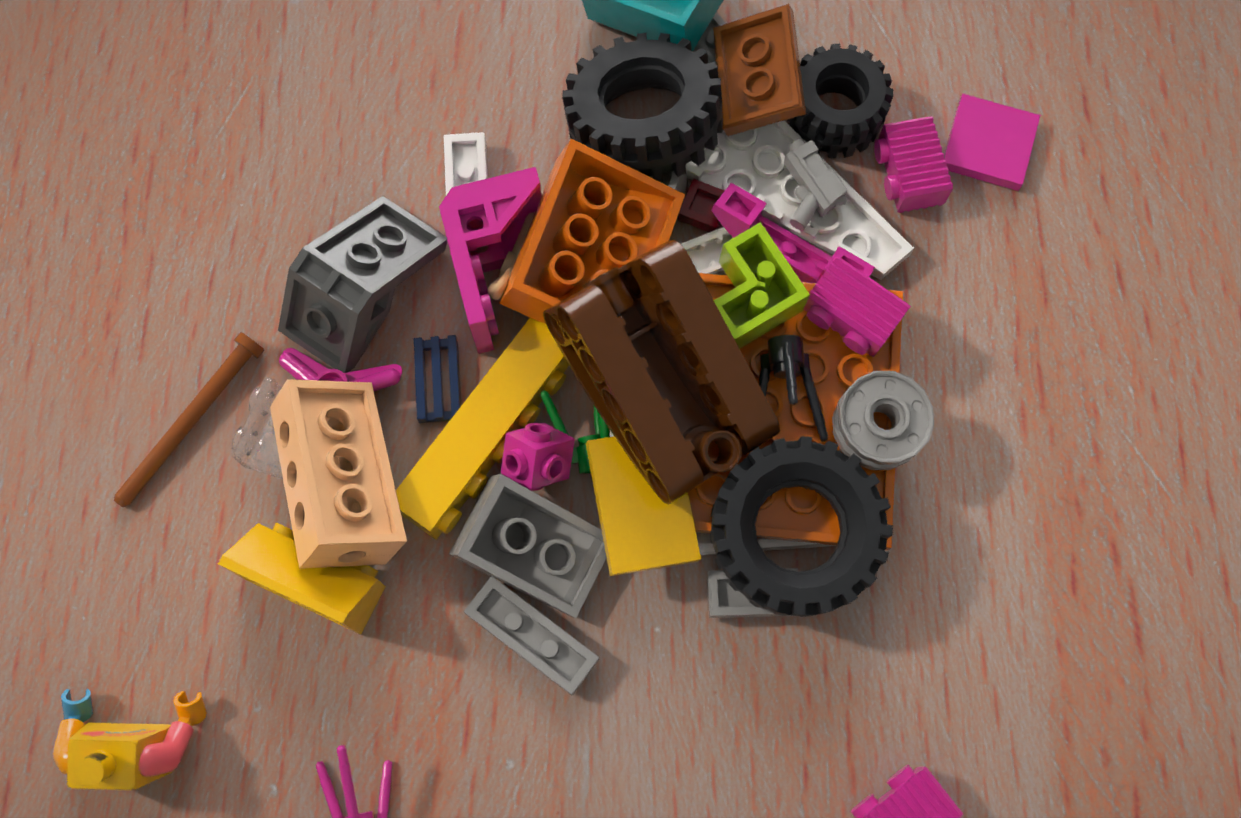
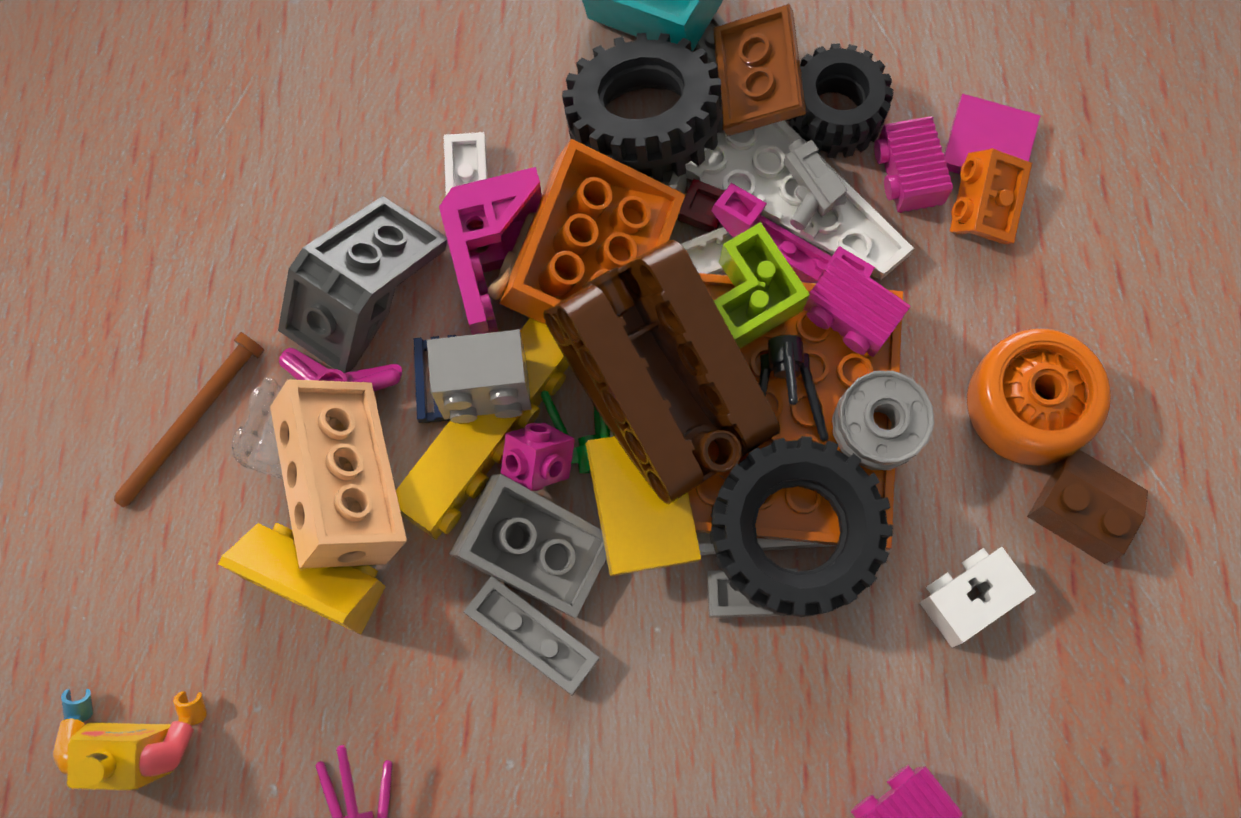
none -> light grey brick [427,330,532,423]
none -> white brick [920,547,1036,648]
none -> orange bracket [950,148,1032,244]
none -> orange wheel [967,328,1111,466]
none -> reddish brown slope [1027,450,1148,564]

